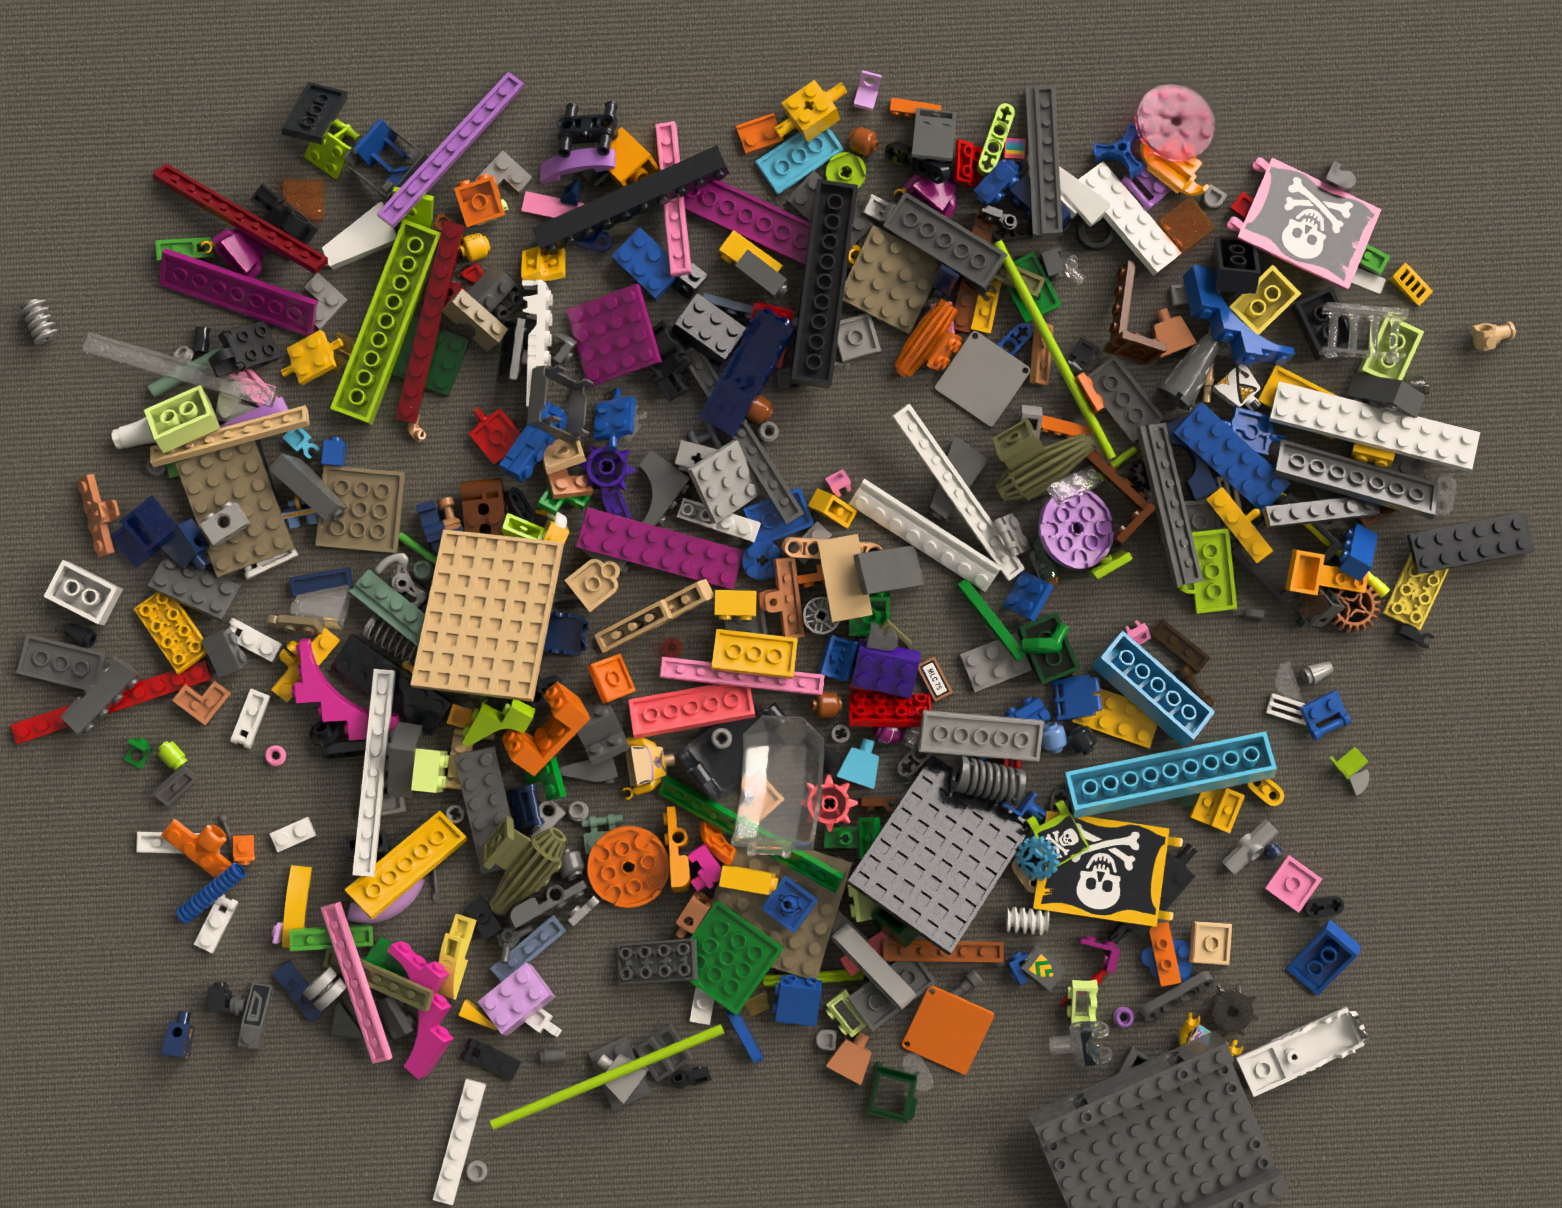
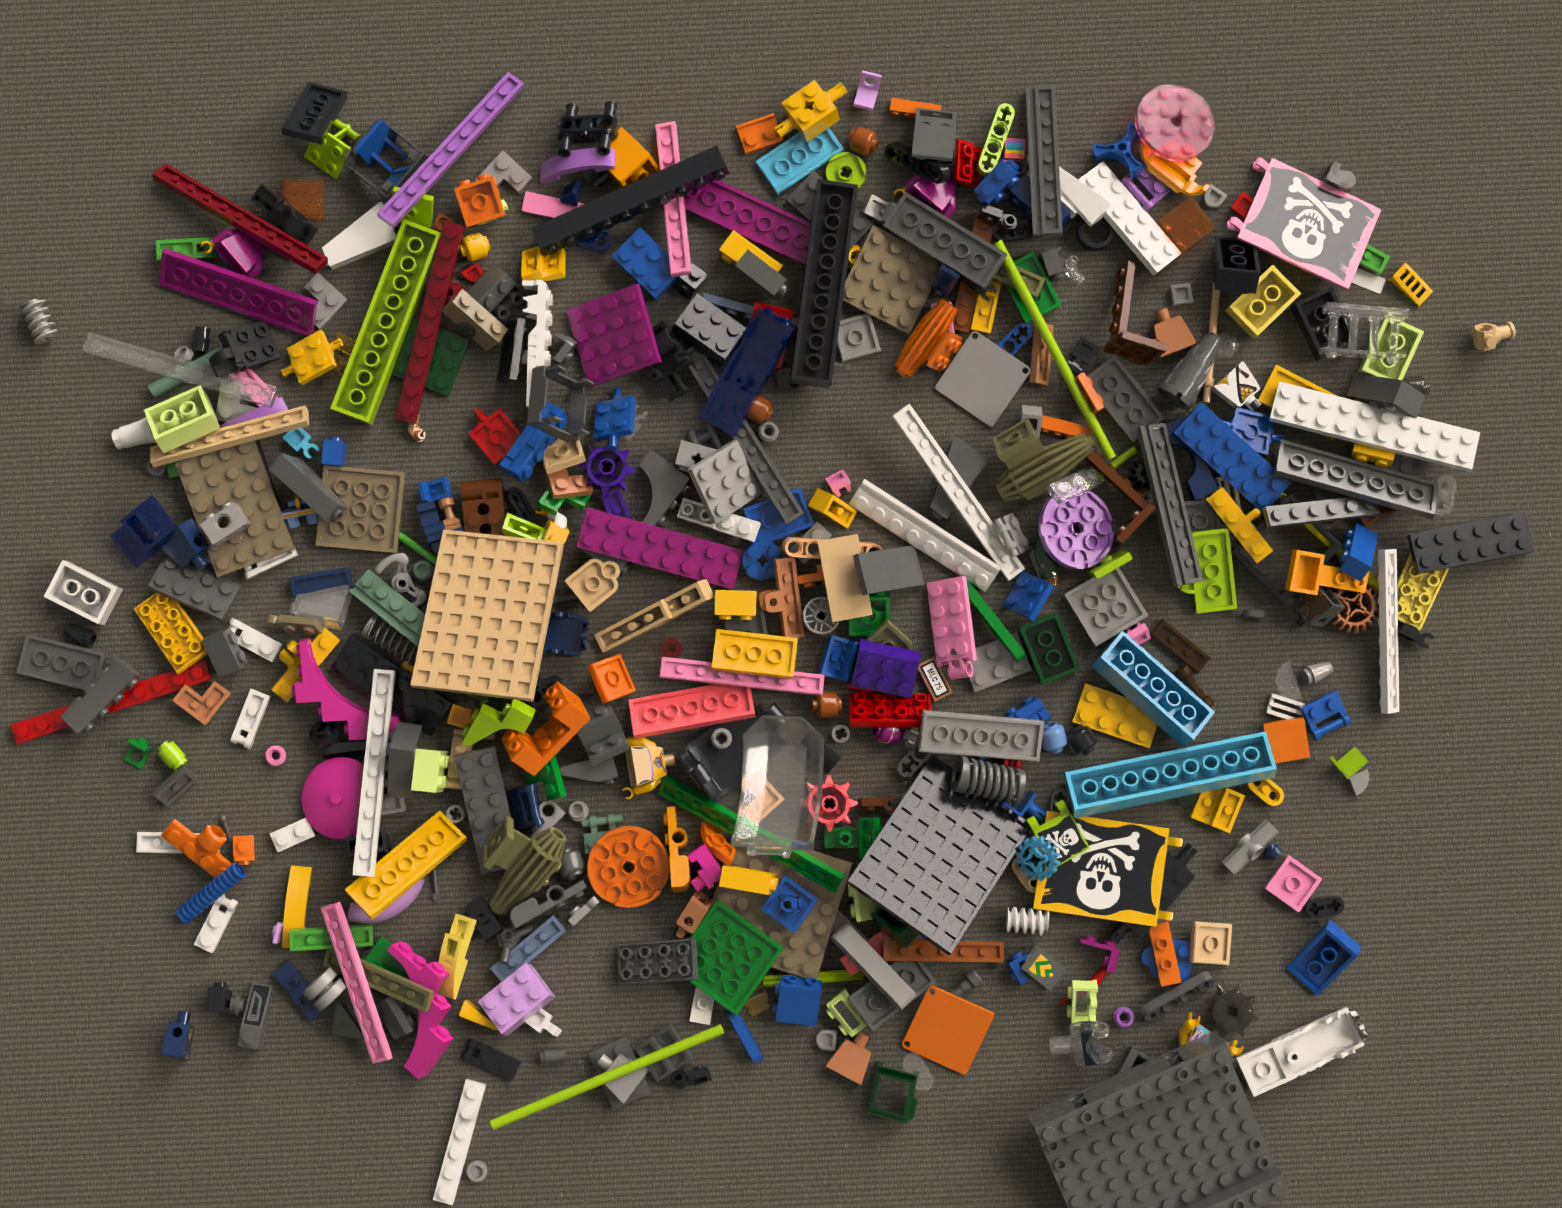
nougat plate [78,474,120,558] -> none
medium azure torso [836,738,879,789] -> none
flat silver leg [867,622,898,651] -> none
green arm [1022,622,1070,654] -> none
blue plate [1052,674,1102,722] -> none
blue arch [1183,265,1295,366] -> none
none -> dark pink dish [302,757,364,839]
none -> blue bracket [418,477,452,503]
none -> bright pink hinge [926,576,977,680]
none -> light grey plate [1064,568,1148,647]
none -> orange tile [1262,716,1310,763]
none -> white plate [1377,549,1399,714]

